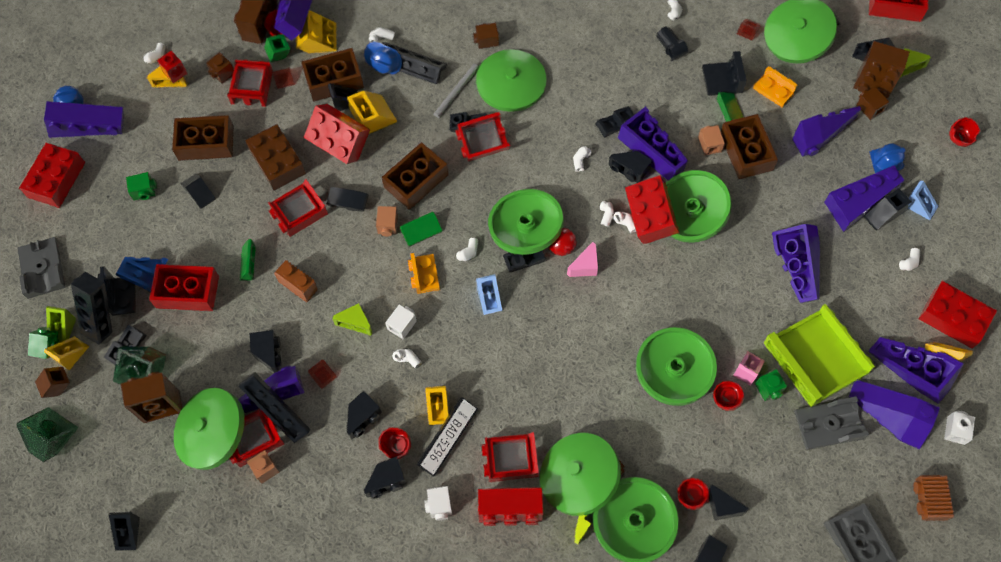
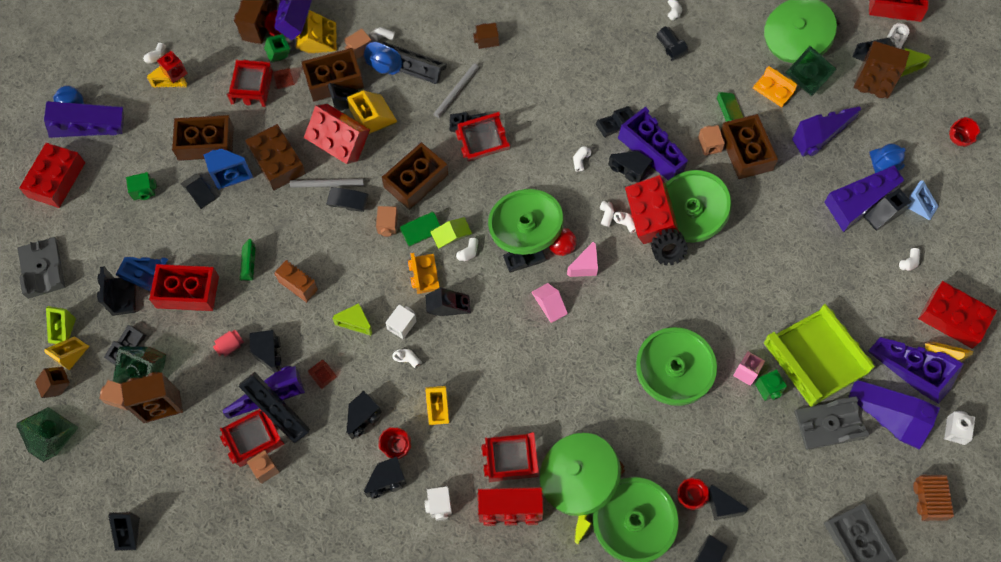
brick [28,327,59,359] -> none
black brick [71,271,113,345] -> none
bright green dish [174,388,244,470] -> none
reddish brown brick [206,52,234,84] -> none
red window [268,179,328,237] -> none
white tile [416,397,478,477] -> none
bright green dish [476,50,546,112] -> none
light blue slope [476,274,502,315] -> none
black bracket [702,51,747,96] -> none
red hair [713,381,744,411] -> none
clear red slope [737,19,760,41] -> none
dark purple wedge [772,224,820,303] -> none
reddish brown brick [856,87,889,120] -> none
none -> nougat brick [99,380,127,410]
none -> blue slope [203,149,253,190]
none -> coral brick [213,330,244,357]
none -> light grey bar [290,179,364,188]
none -> nougat brick [345,29,372,60]
none -> black slope [425,287,471,316]
none -> lime slope [430,217,472,249]
none -> bright pink slope [531,283,568,323]
none -> black tyre [651,229,688,266]
none -> clear green slope [785,46,837,97]
none -> white plate [887,23,910,49]

